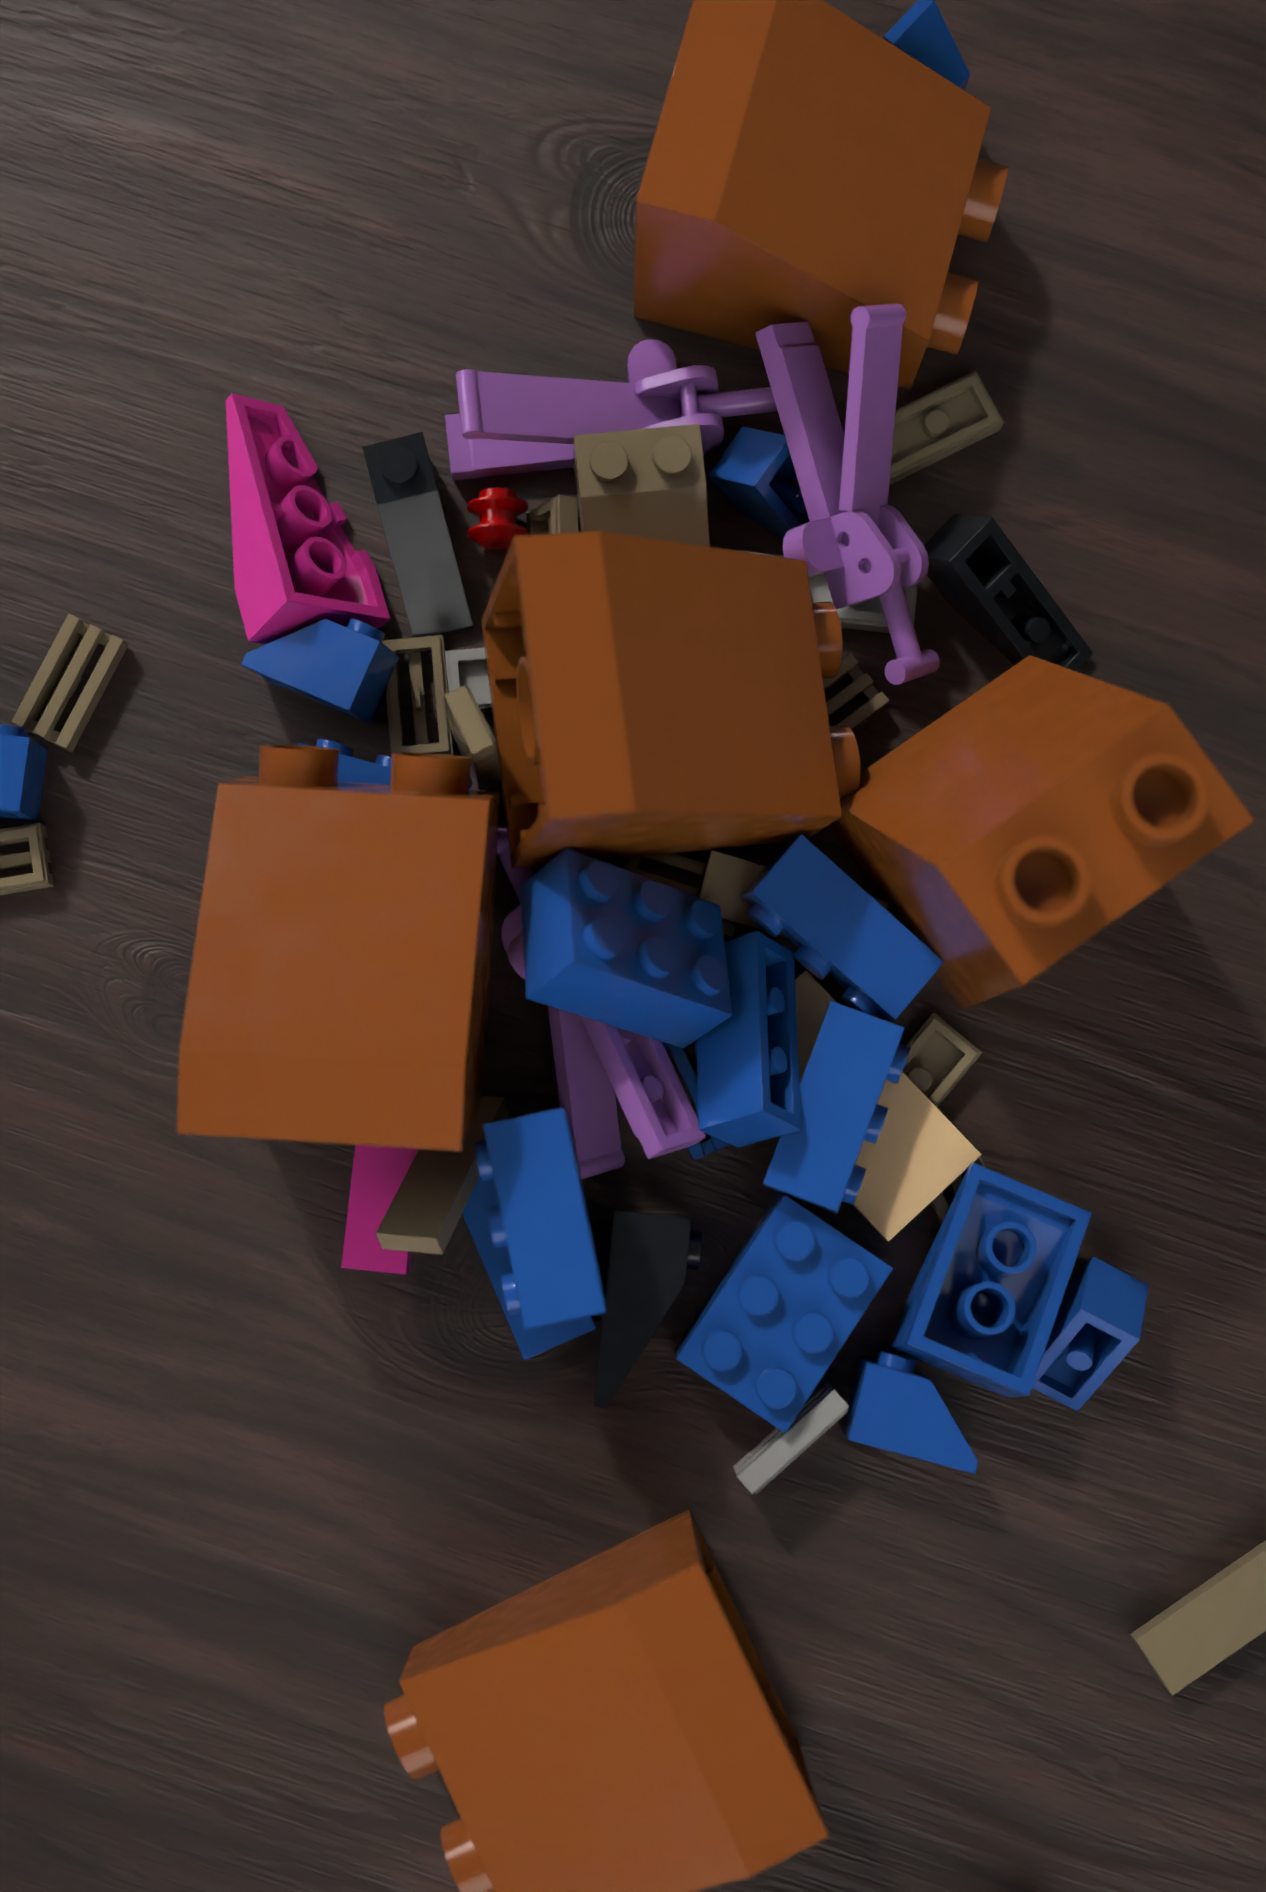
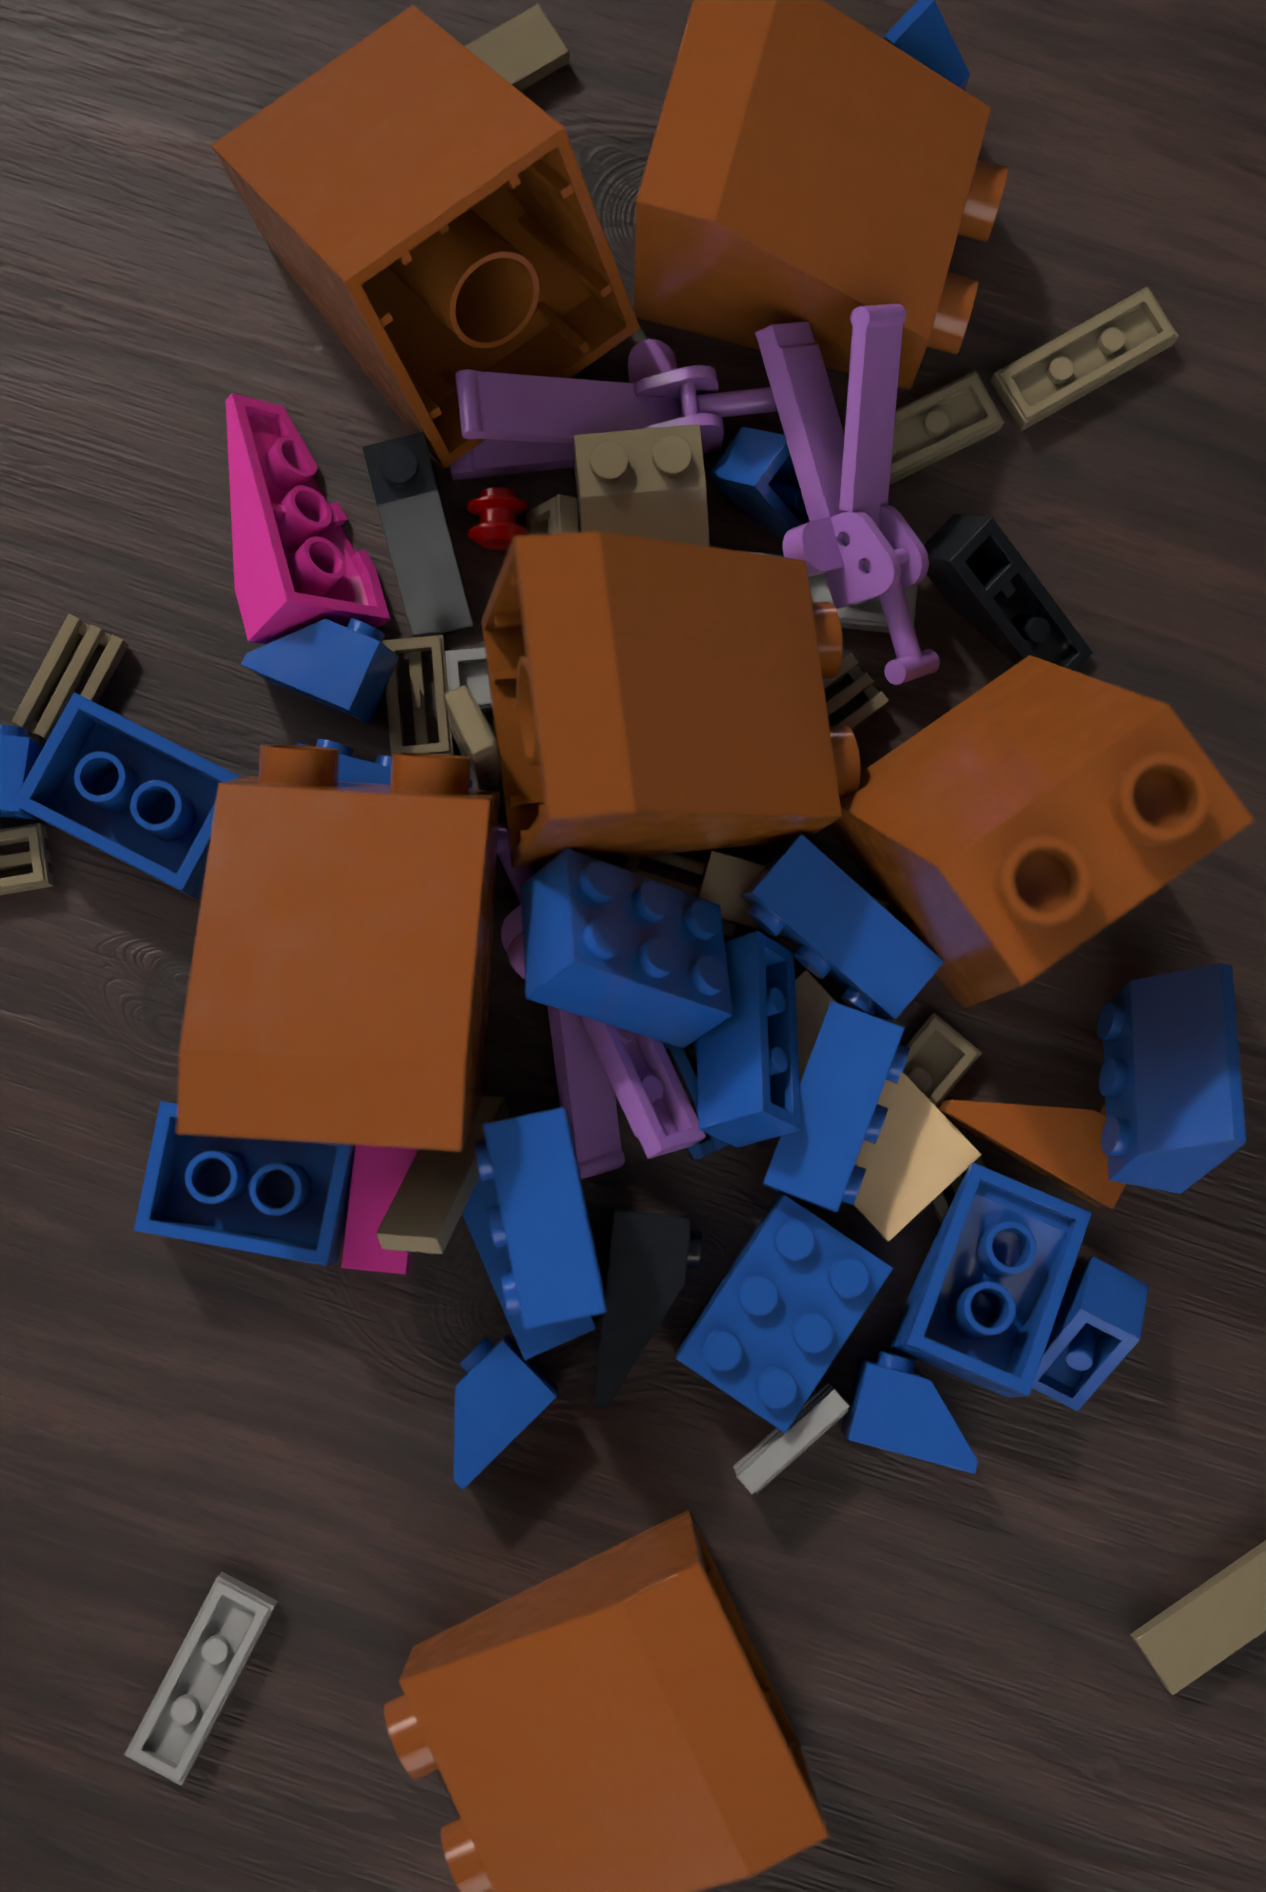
none -> blue brick [12,692,241,900]
none -> light grey tile [124,1571,278,1786]
none -> blue brick [134,1101,355,1266]
none -> dark orange slope [211,5,640,469]
none -> blue slope [453,1334,558,1490]
none -> dark tan tile [465,4,570,91]
none -> dark orange slope [937,1100,1126,1209]
none -> dark tan tile [990,286,1179,431]
none -> blue slope [1097,963,1246,1194]

